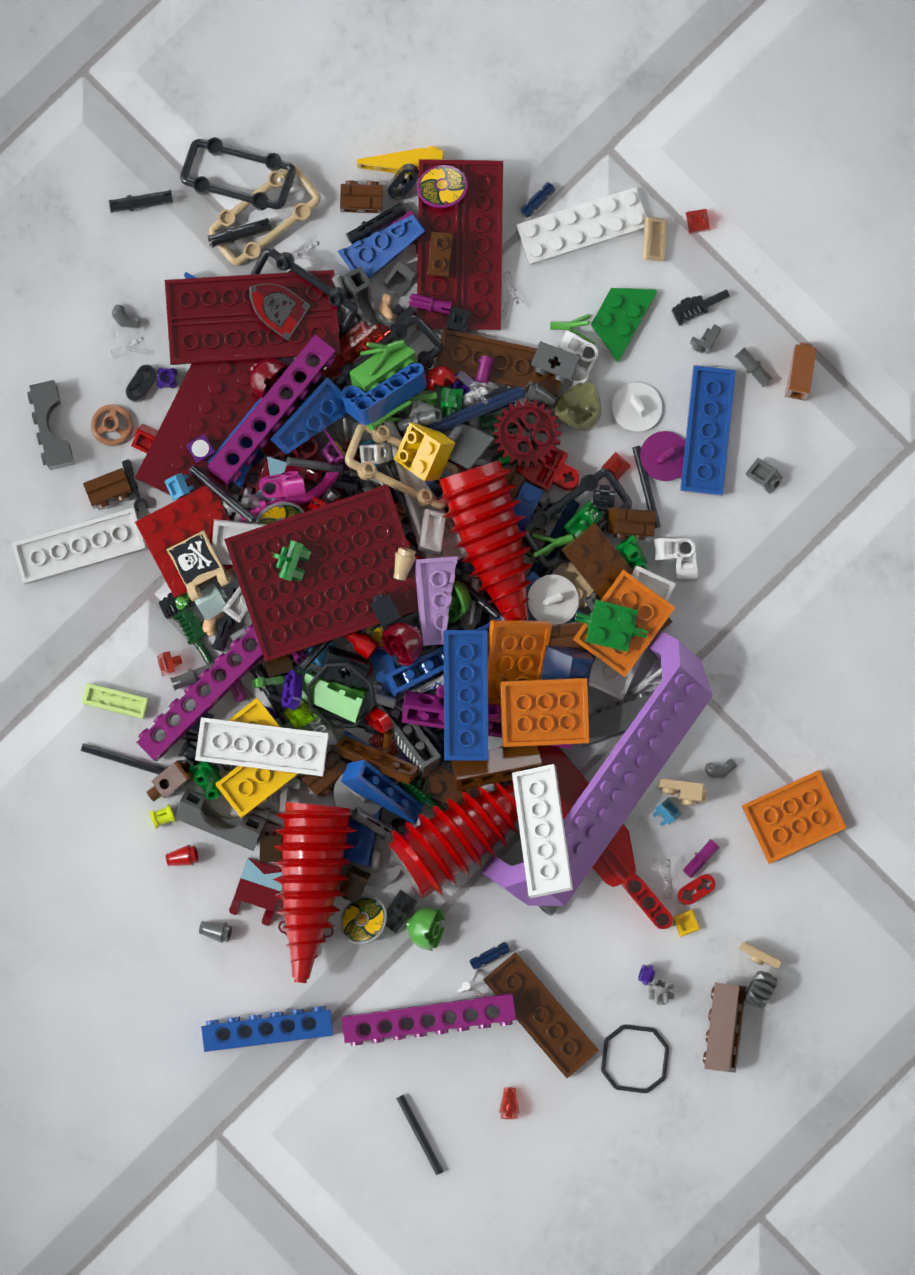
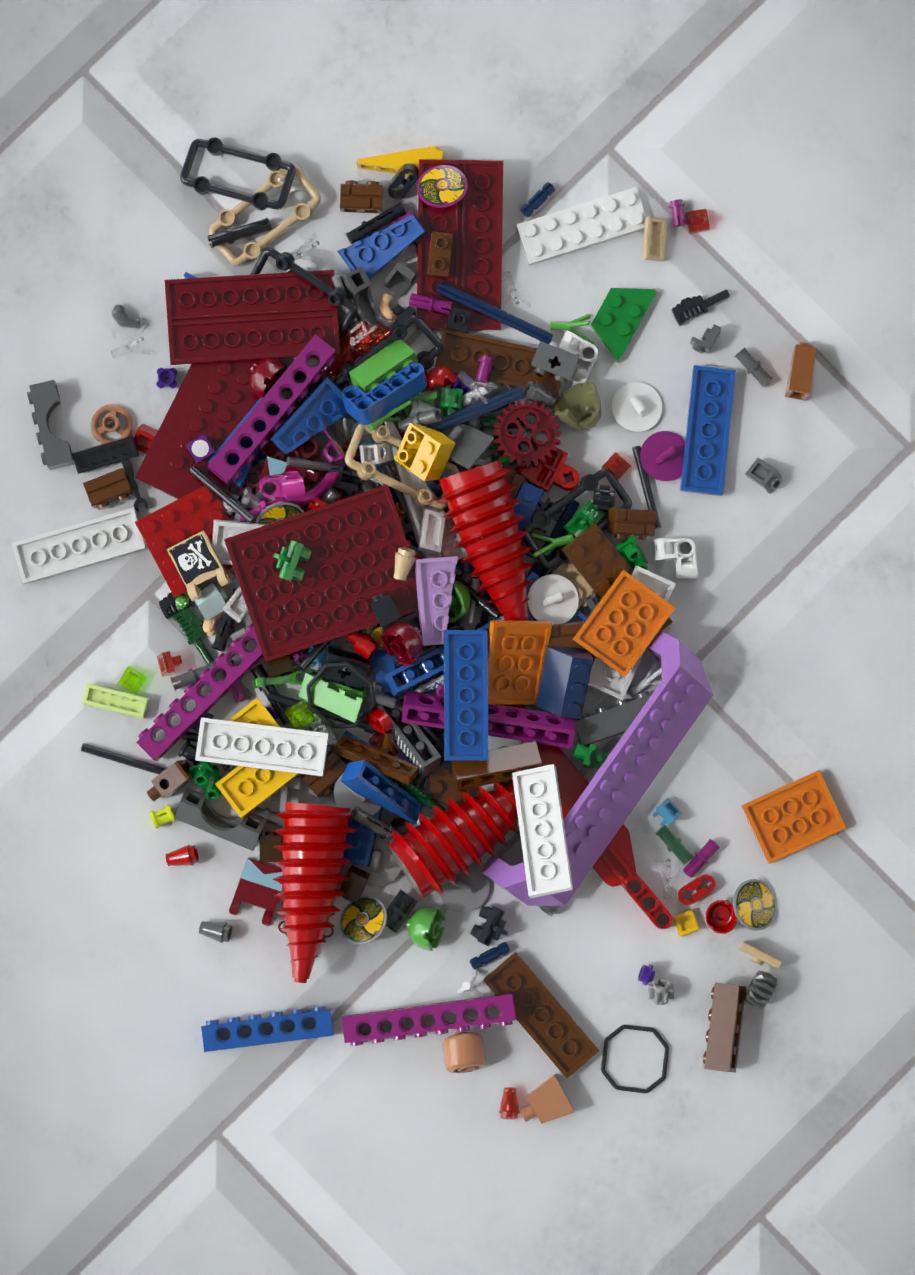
black pin [109,189,173,213] -> none
black beam [126,365,157,403] -> none
dark azure tile [165,473,194,501] -> none
shield [249,283,311,341] -> none
dark purple beam [282,670,304,710] -> none
bright green plant [360,339,405,376] -> none
black bar [396,1094,444,1175] -> none
orange plate [500,678,589,747] -> none
green plate [575,599,648,652] -> none
tan plate [657,778,707,806] -> none
dark grey arm [705,758,737,778] -> none
none -> black plate [72,435,139,474]
none -> clear neon green tile [117,666,147,695]
none -> dark blue axle [436,282,553,344]
none -> light grey shield [440,863,490,912]
none -> nougat head [442,1031,486,1073]
none -> black hips [470,906,509,947]
none -> nougat torso [520,1075,574,1124]
none -> green hips [573,744,607,769]
none -> clear green pin [655,825,694,865]
none -> magenta pin [668,199,687,227]
none -> red hair [706,900,738,934]
none -> shield [733,879,777,931]

